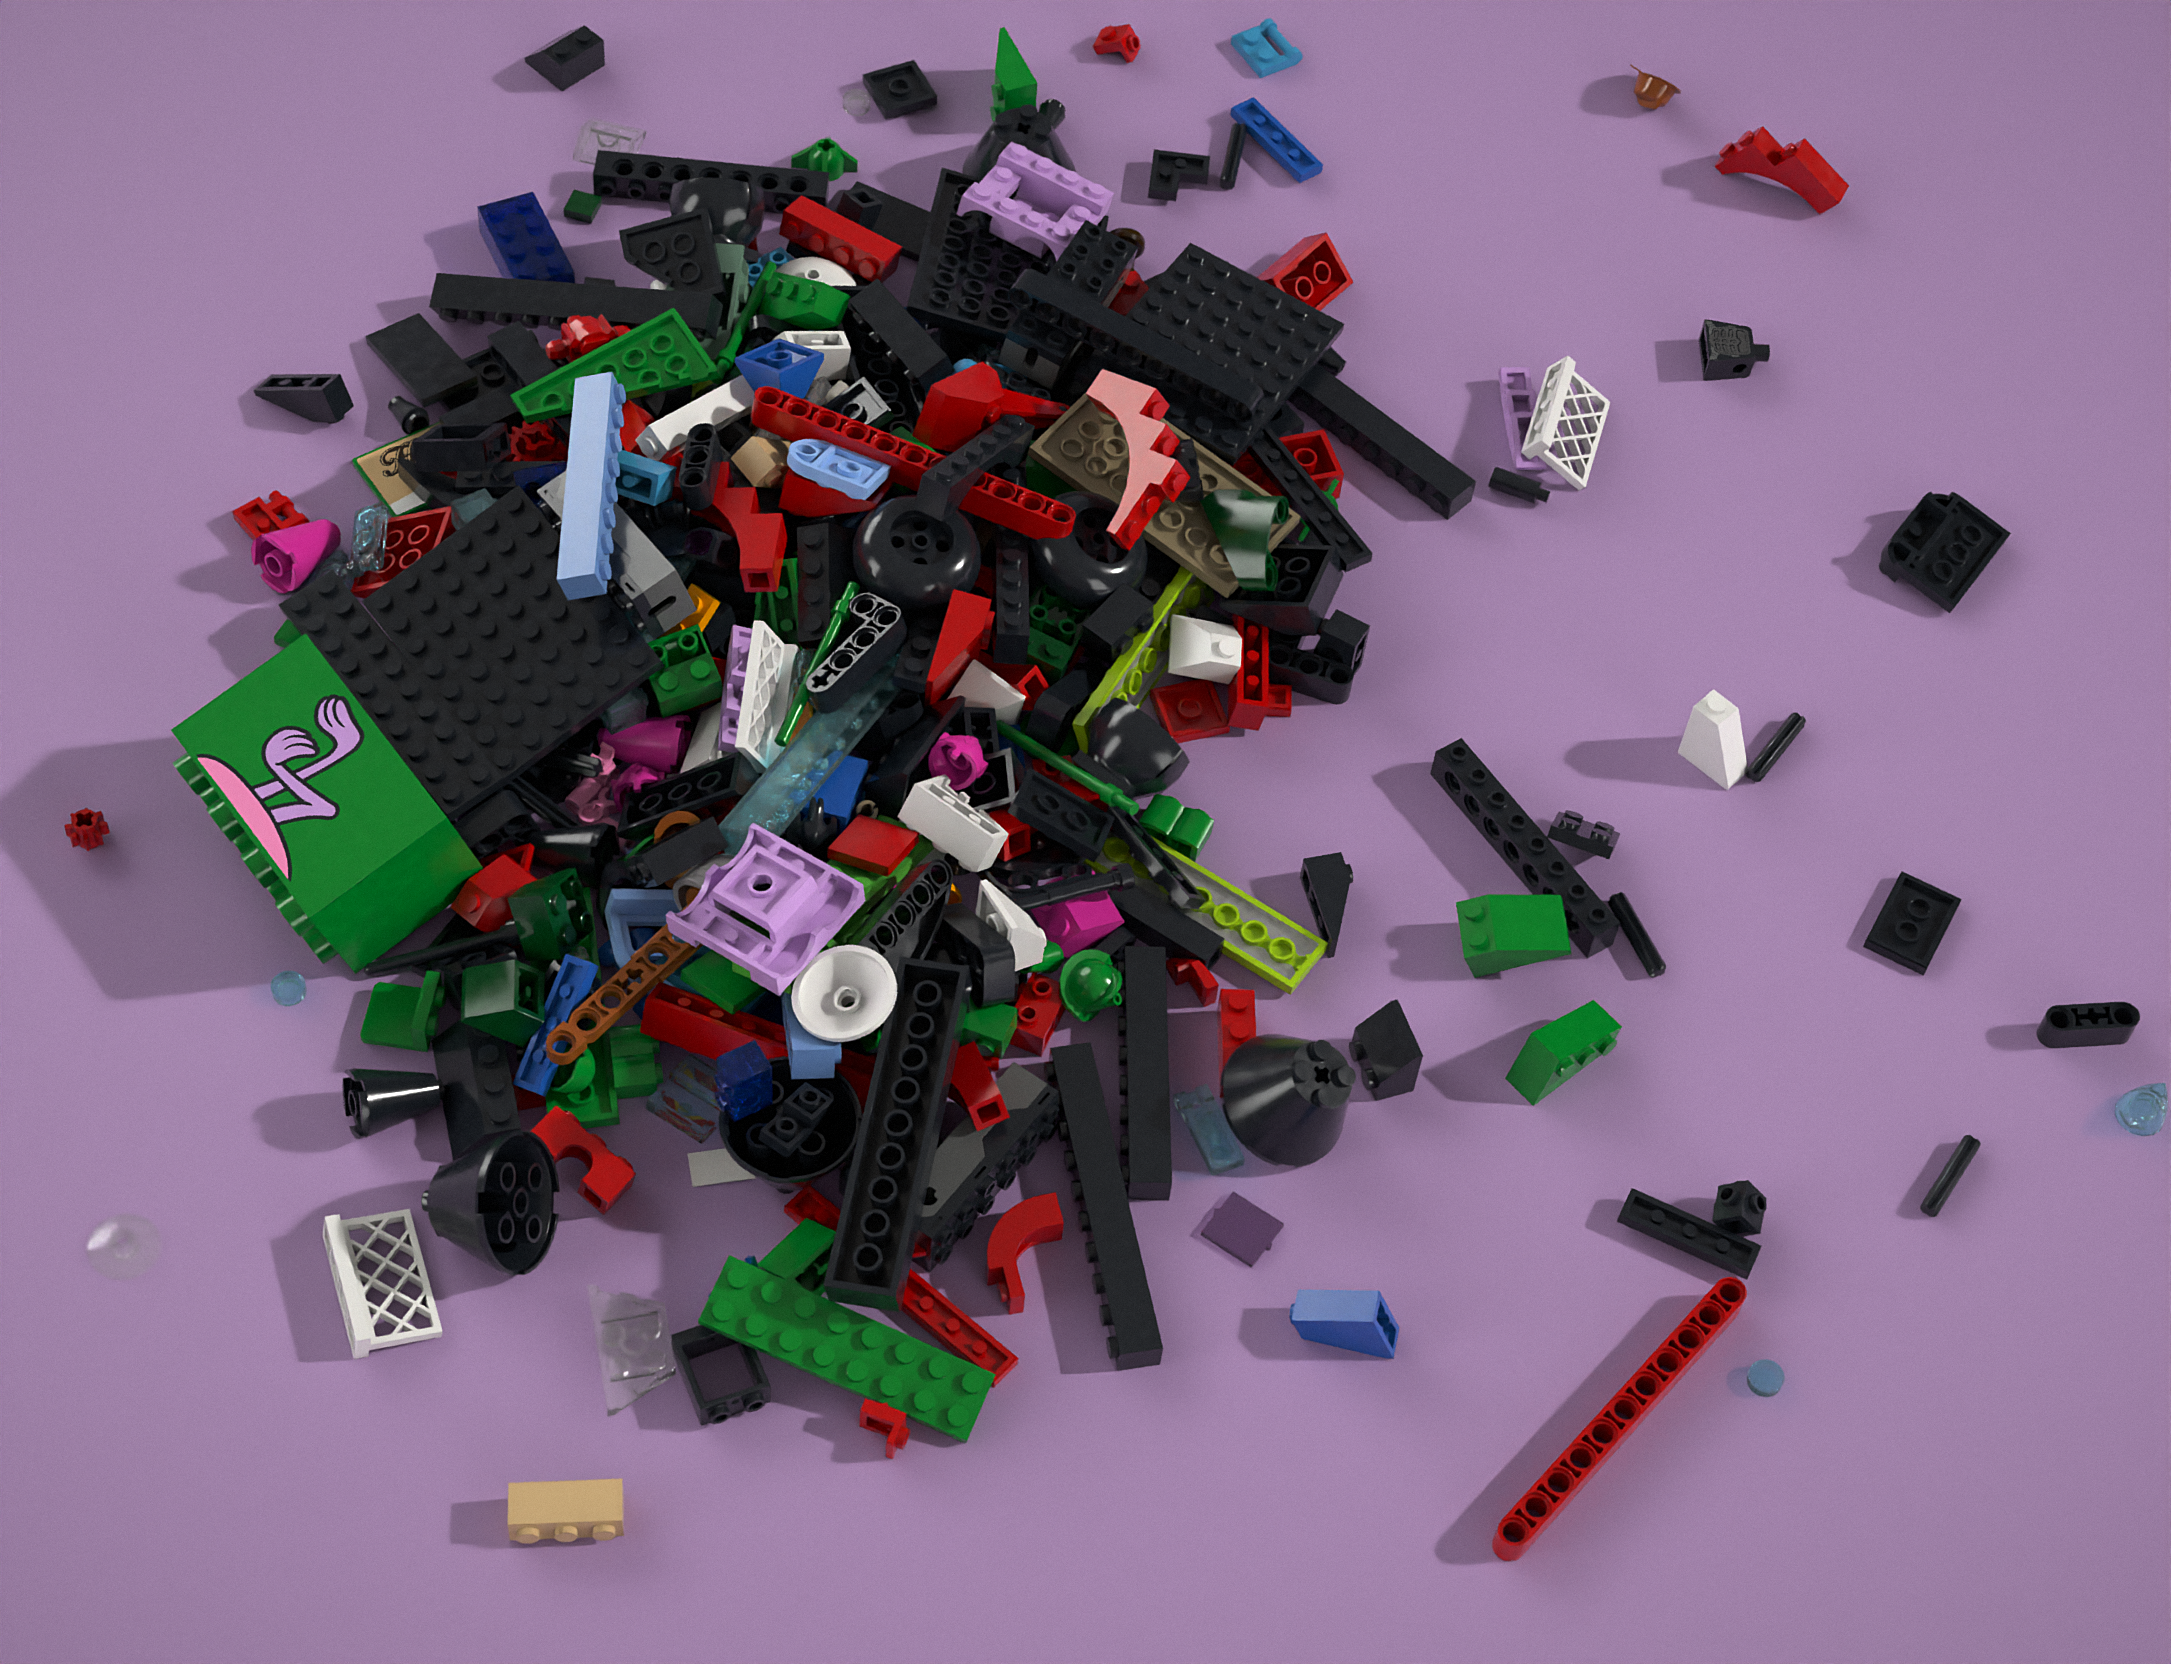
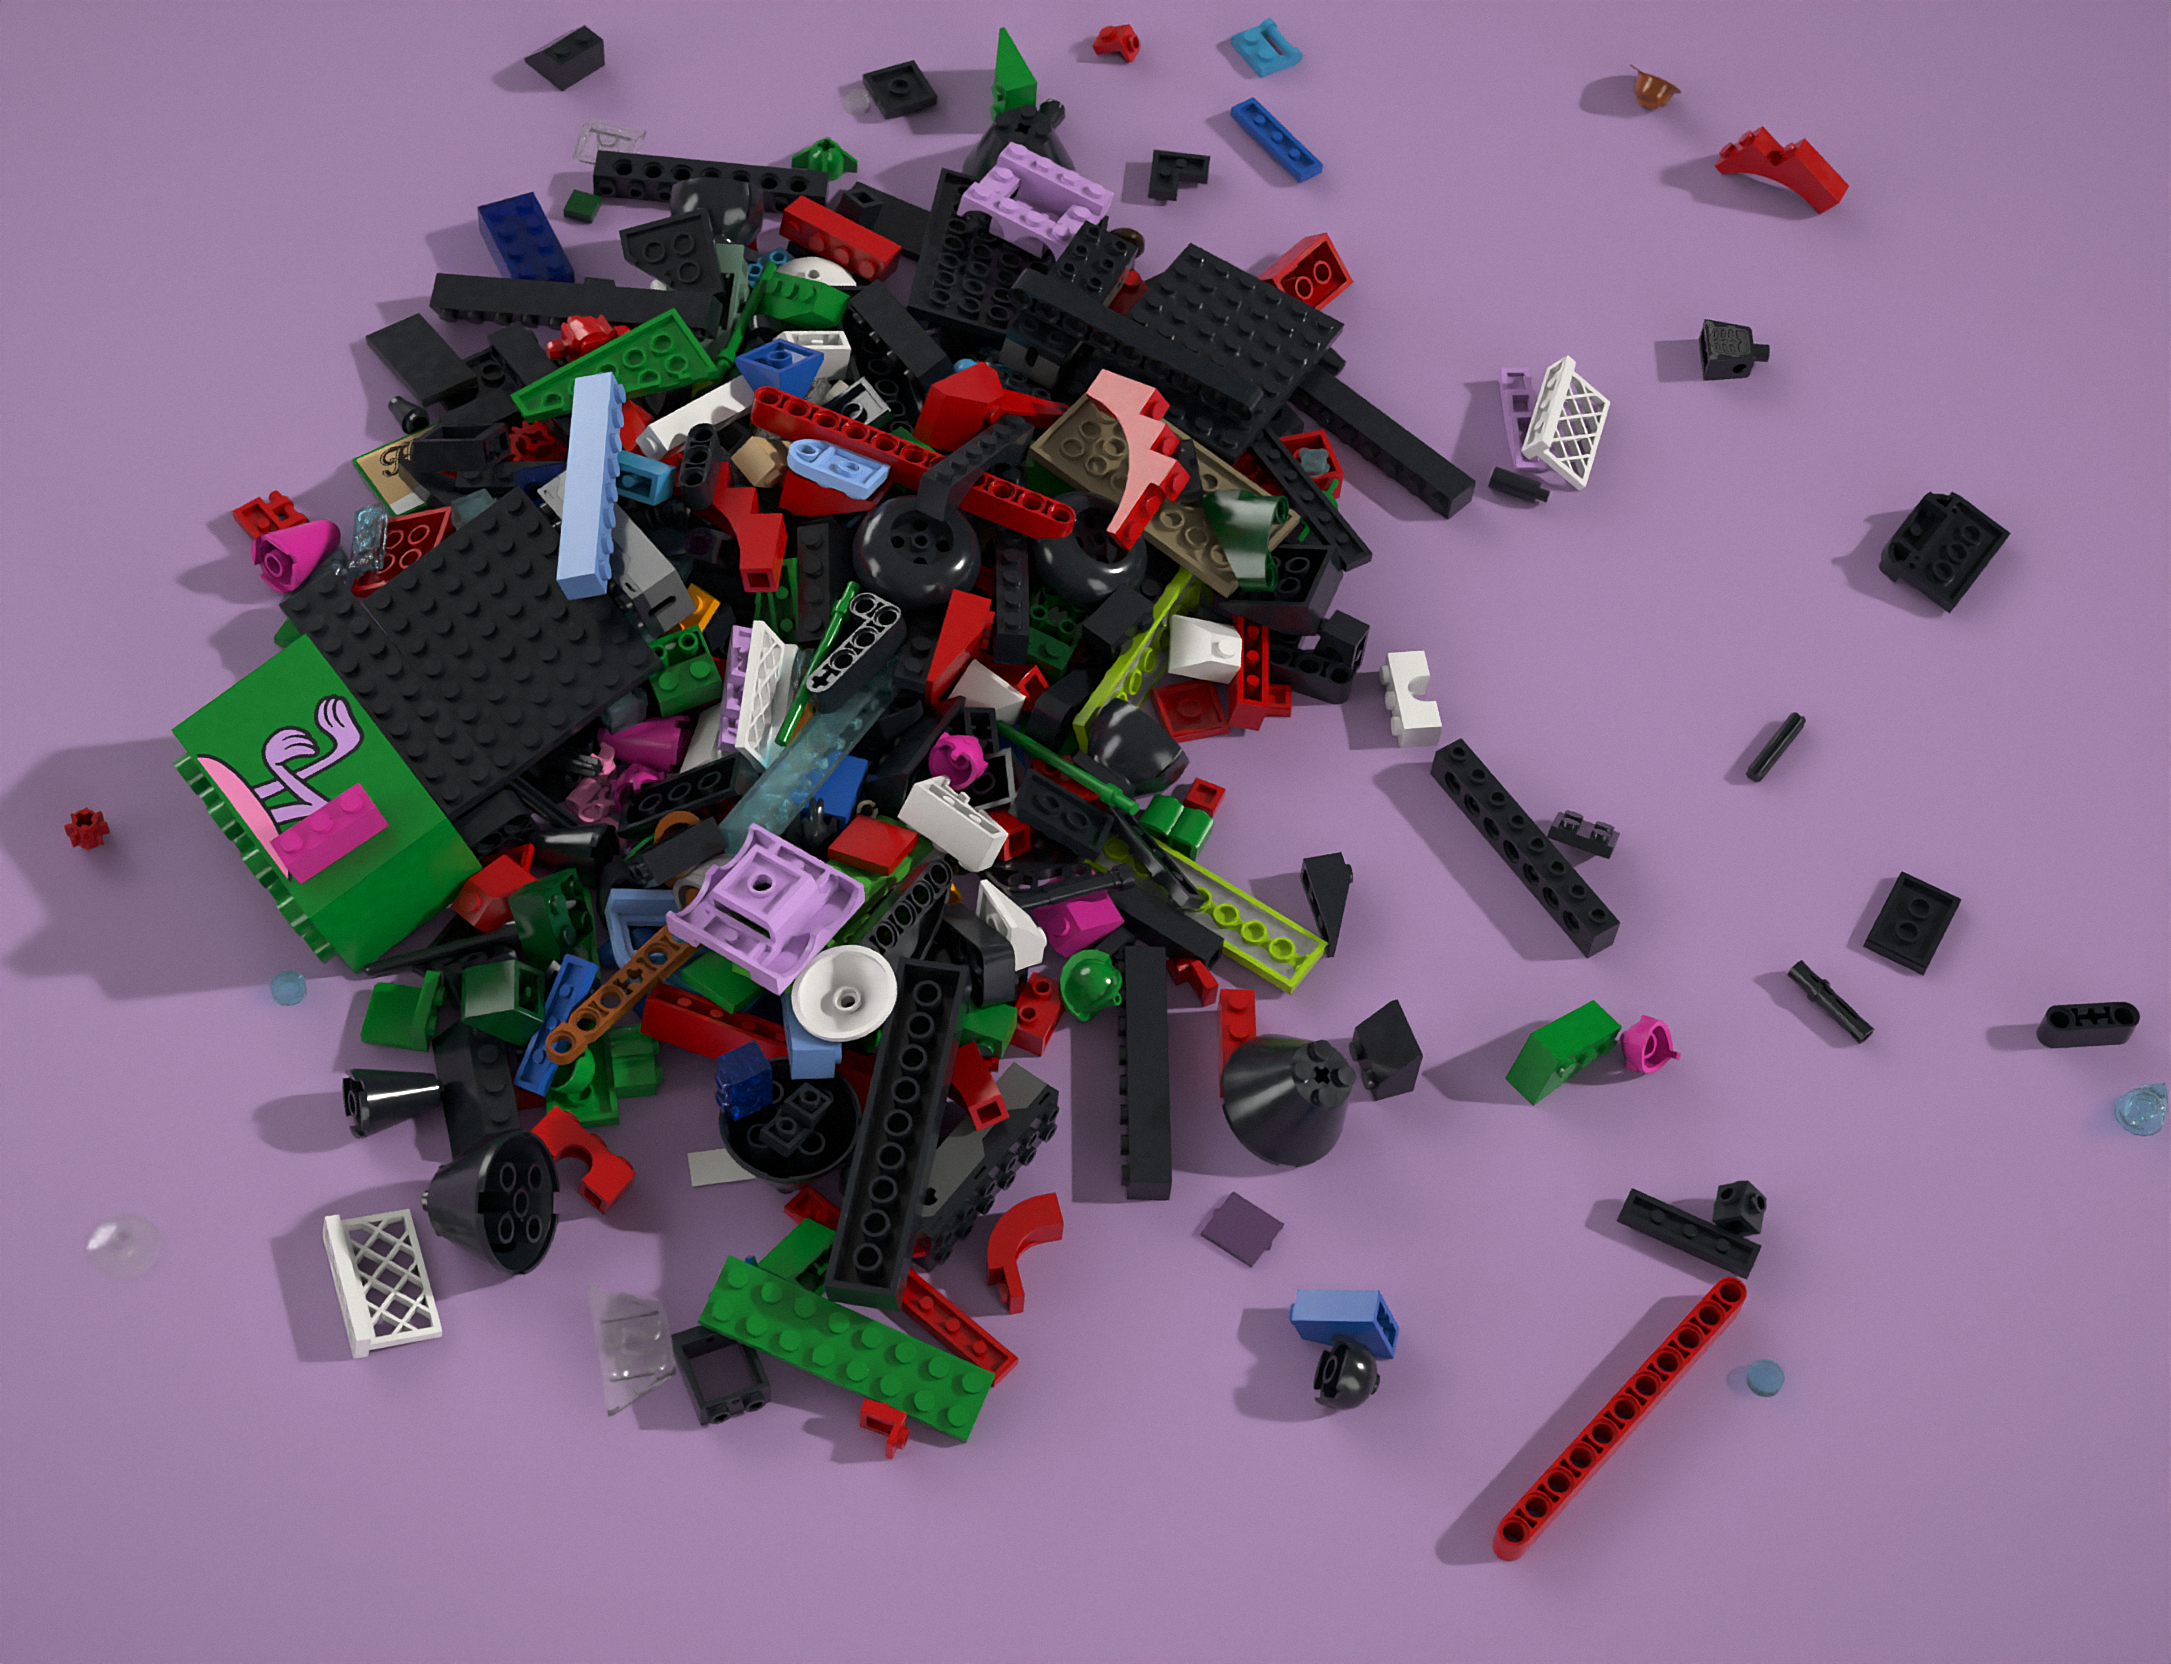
black slope [253,374,354,424] -> none
tan brick [507,1478,624,1544] -> none
clear light blue slope [645,1054,734,1144] -> none
green cone [1019,940,1064,974] -> none
black brick [1044,1042,1163,1371] -> none
clear light blue plate [1173,1084,1245,1176] -> none
black axle [1219,123,1247,190] -> none
green slope [1456,894,1572,978] -> none
black axle [1608,892,1667,978] -> none
white slope [1678,689,1748,790] -> none
black axle [1920,1135,1981,1217] -> none
none -> dark pink brick [270,783,389,885]
none -> red tile [1183,777,1226,818]
none -> clear light blue plate [1298,448,1330,477]
none -> black cylinder [1313,1334,1380,1410]
none -> white arch [1379,651,1442,748]
none -> dark pink helmet [1619,1015,1681,1073]
none -> black pin [1787,960,1875,1044]

